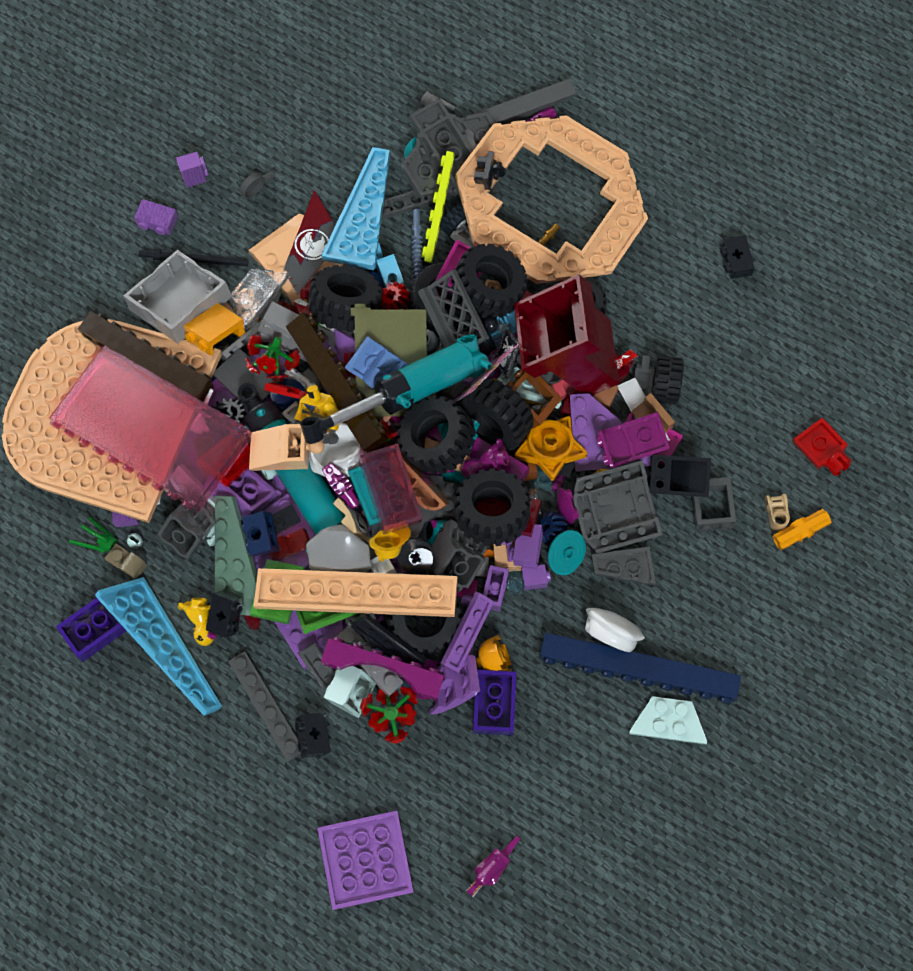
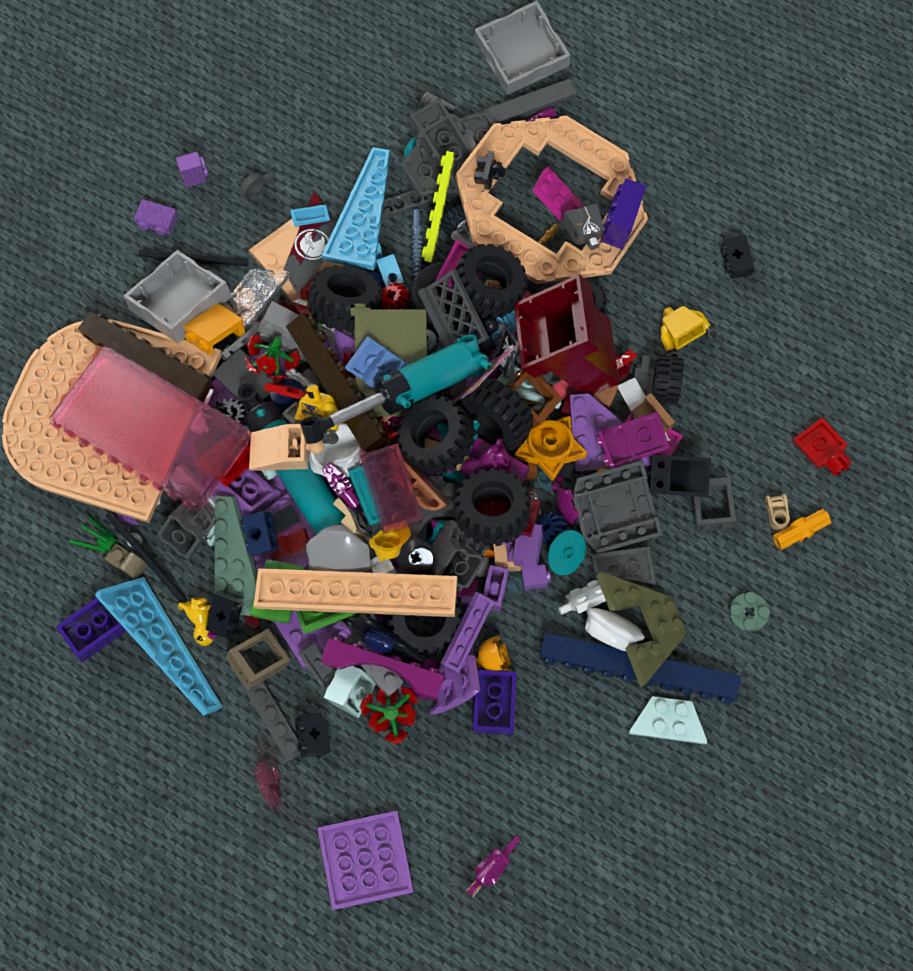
none -> black bar [105,511,187,603]
none -> dark tan window [226,629,290,690]
none -> clear pink plate [253,761,282,812]
none -> medium azure tile [290,204,330,227]
none -> medium lavender arm [328,620,352,640]
none -> clear blue brick [363,628,395,654]
none -> light grey tile [475,1,571,95]
none -> dark pink plate [532,167,584,221]
none -> white plate [558,580,606,615]
none -> dark grey torso [561,204,604,250]
none -> olive wing [596,572,687,686]
none -> dark purple brick [602,178,646,249]
none -> yellow torso [661,306,718,357]
none -> sand green plate [730,592,770,632]

